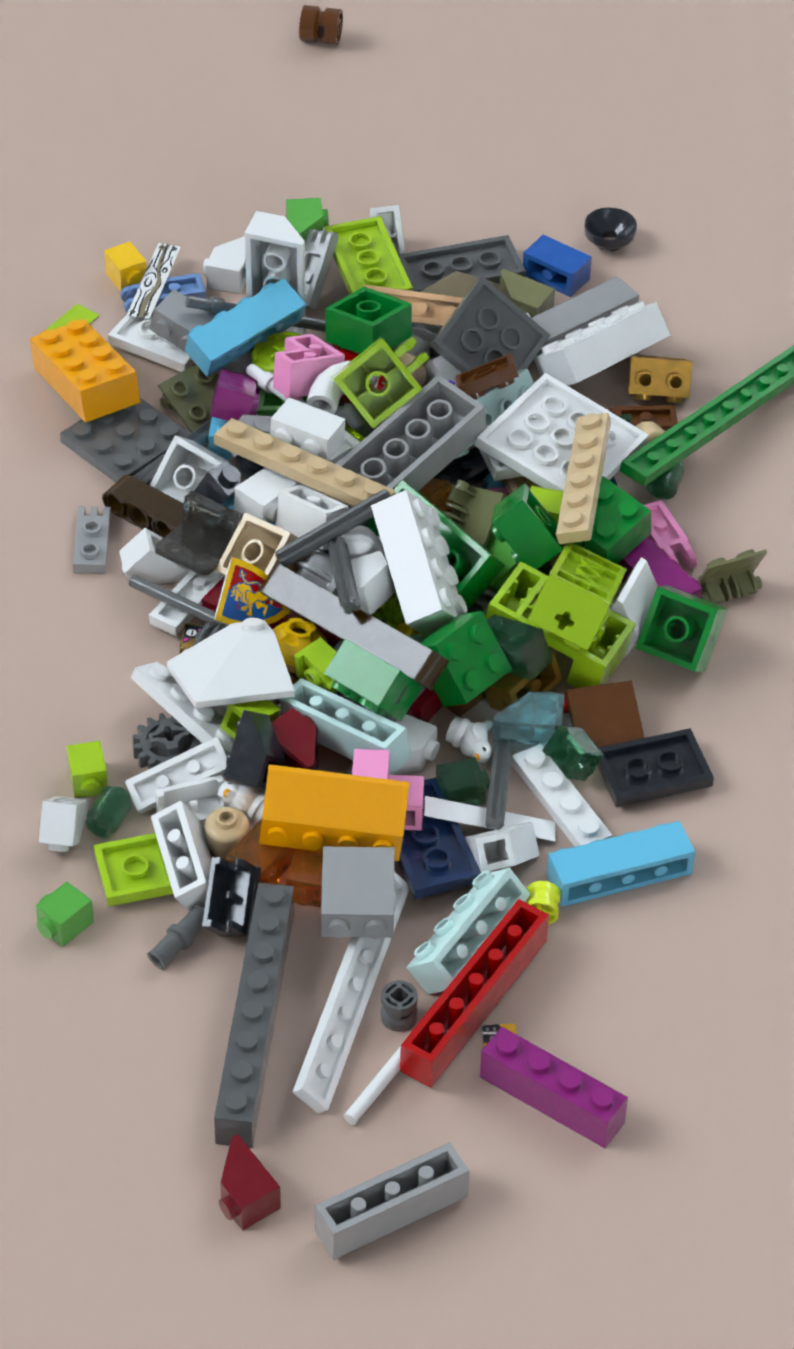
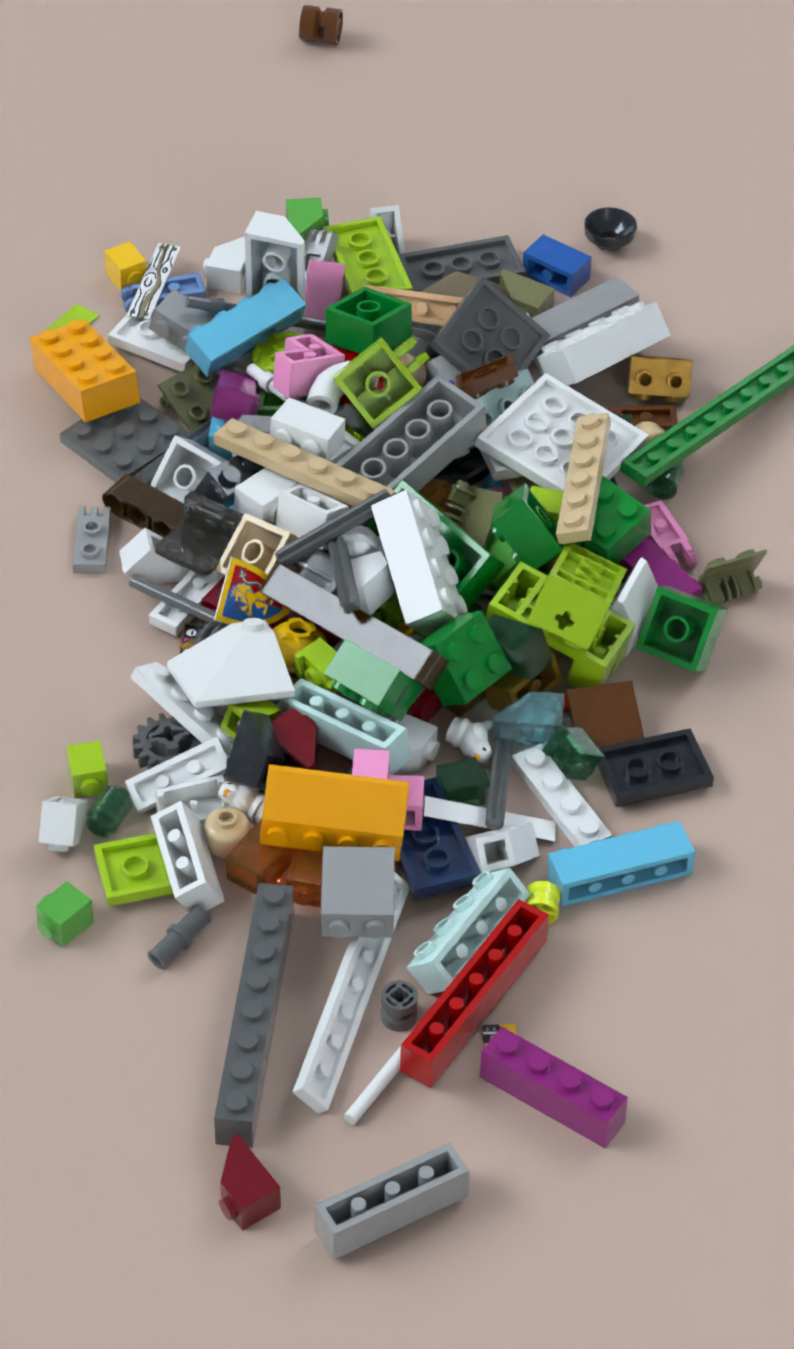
black hinge [202,857,261,937] -> none
none -> bright pink slope [305,259,345,320]

